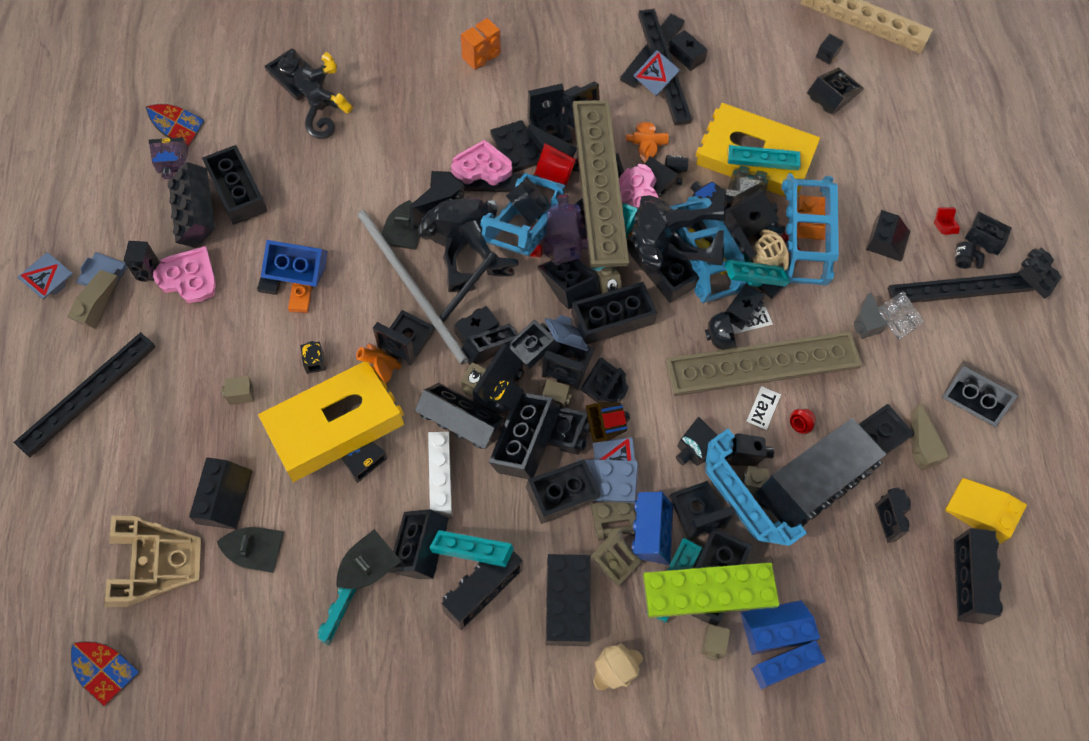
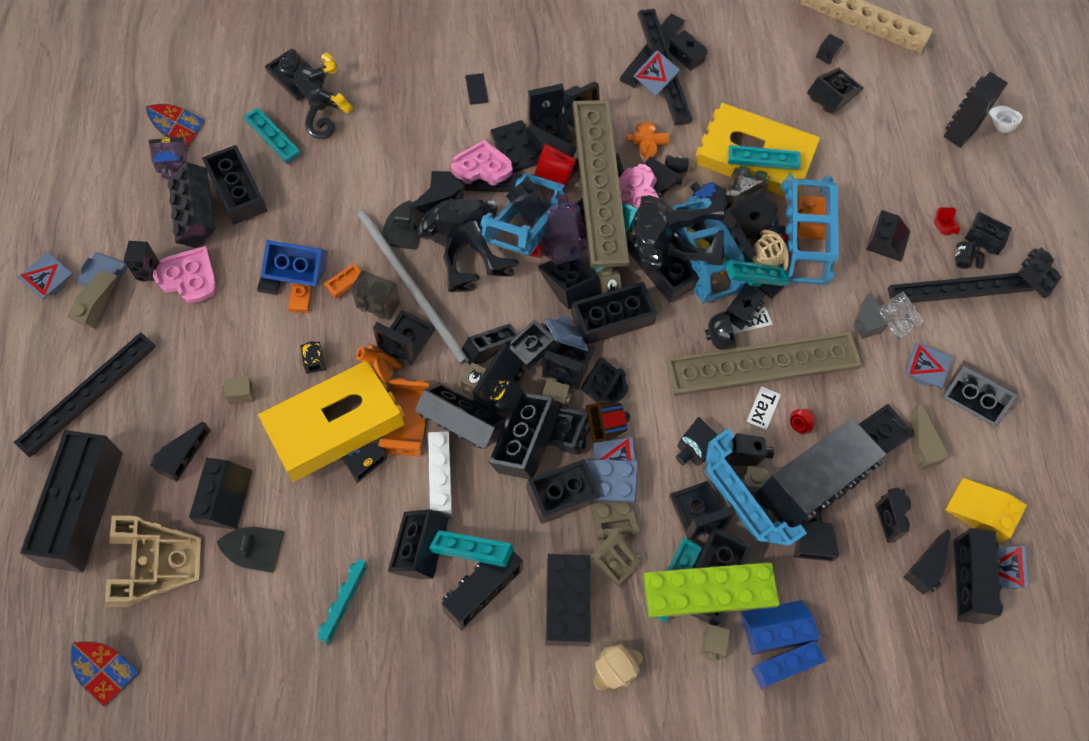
pearl dark grey shield [336,529,401,589] -> none
black piece [433,251,498,326] -> none
black brick [454,306,499,345] -> none
orange piece [461,18,500,70] -> none
blue slope [632,492,673,565] -> none
none -> black brick [20,430,123,573]
none -> black slope [150,422,211,482]
none -> teal plate [243,107,301,164]
none -> orange plate [323,263,366,299]
none -> clear smoke brick [351,270,400,320]
none -> orange panel [379,378,430,457]
none -> black sticker [465,73,489,105]
none -> black torso [794,512,839,562]
none -> black slope [904,529,951,595]
none -> sand blue piece [905,342,953,389]
none -> black brick [943,72,1008,148]
none -> white hat [989,106,1022,133]
none -> piece [997,546,1029,590]

